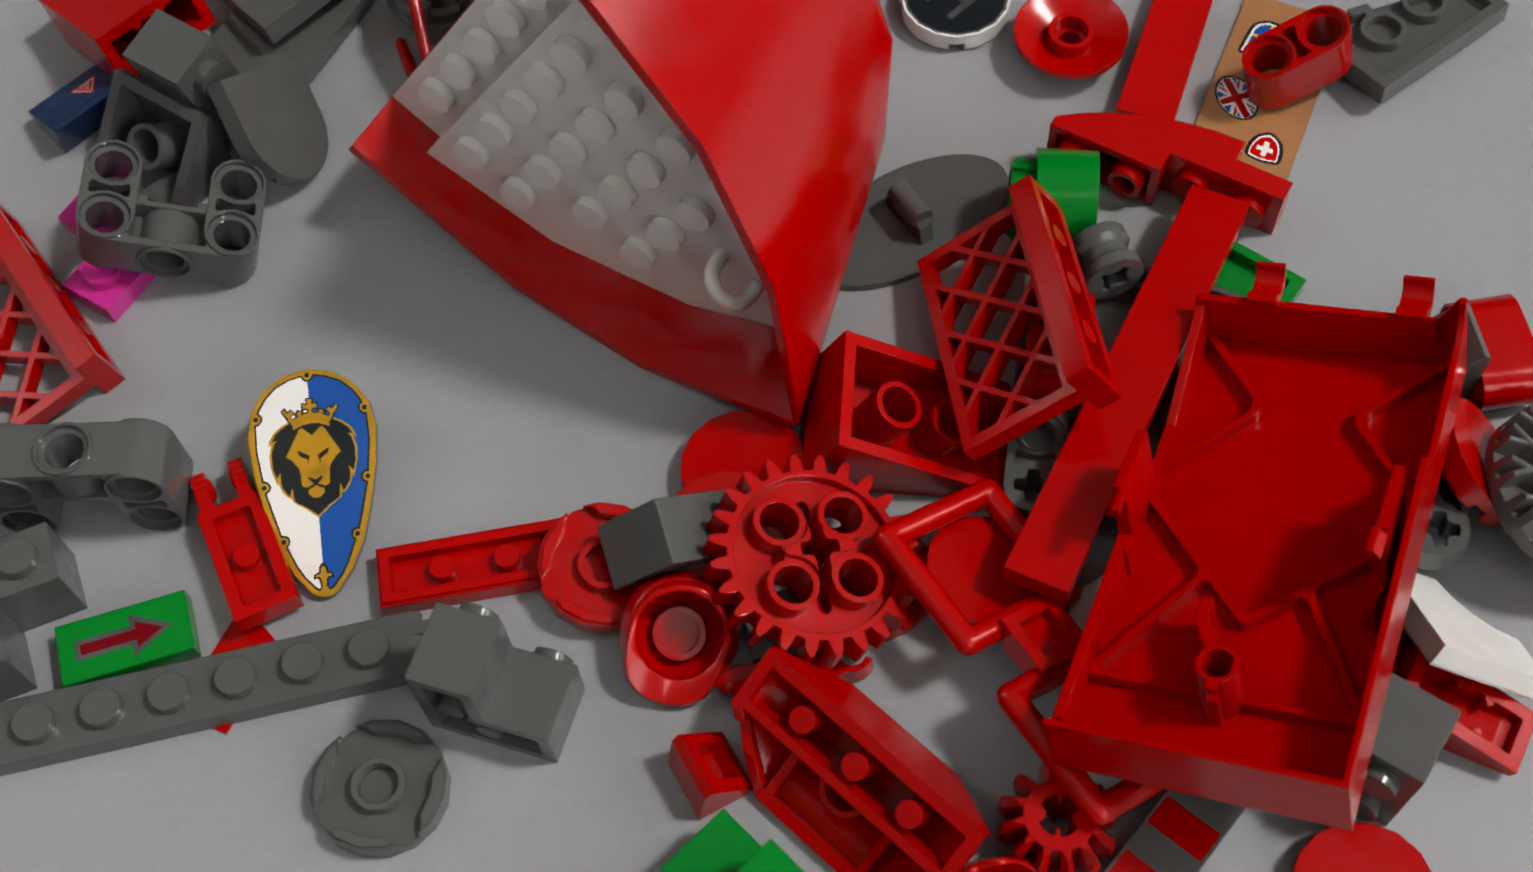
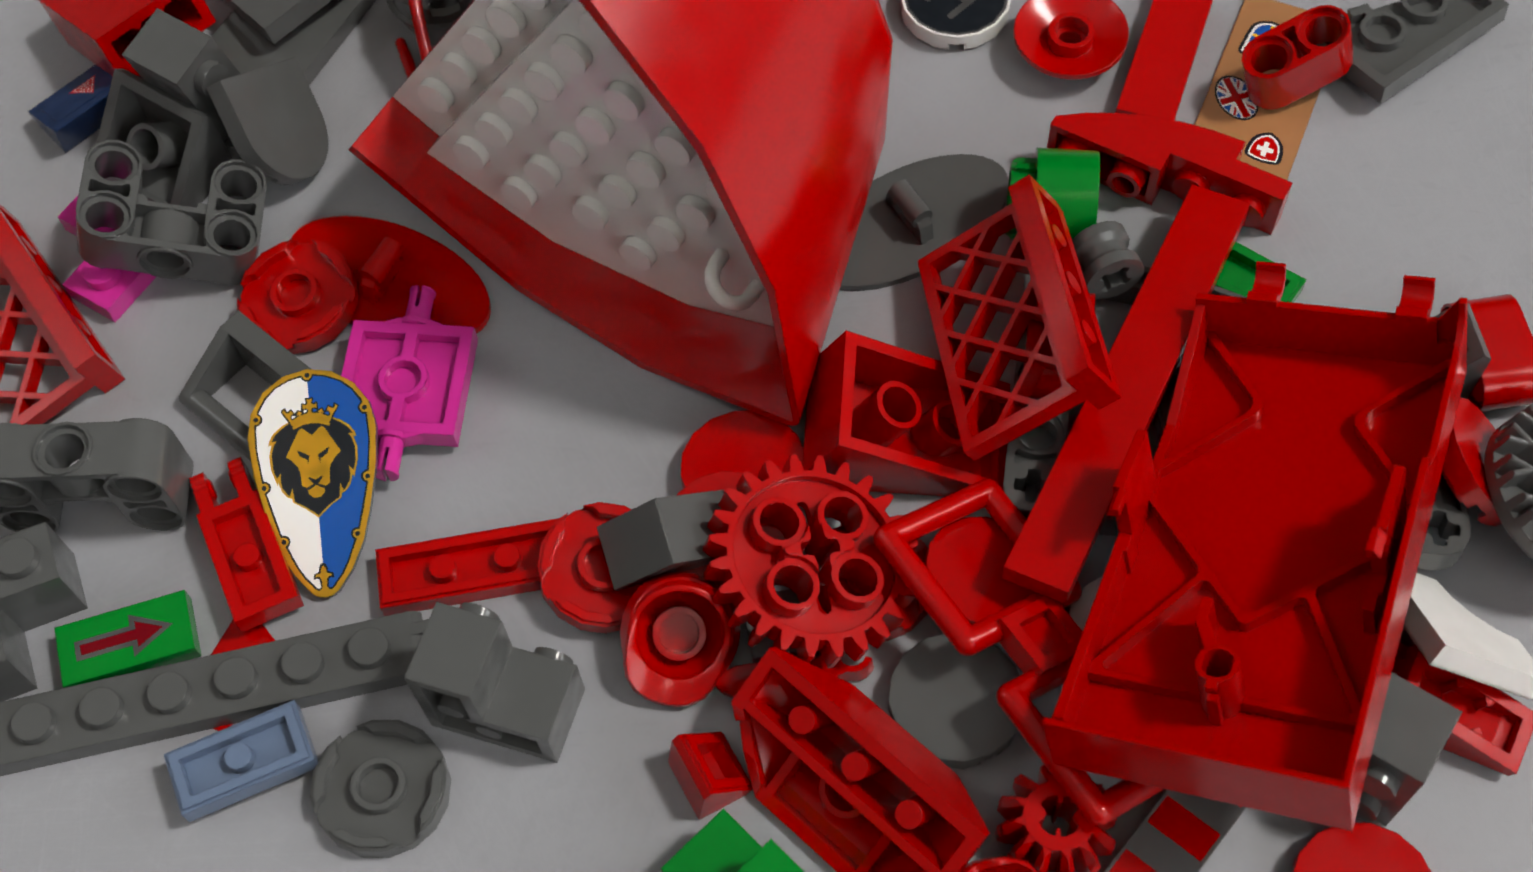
none -> sand blue plate [163,700,318,822]
none -> dark grey tile [179,310,311,461]
none -> red tile [237,239,359,354]
none -> red shield [290,216,491,334]
none -> dark pink plate [341,285,478,481]
none -> dark grey tile [888,634,1020,769]

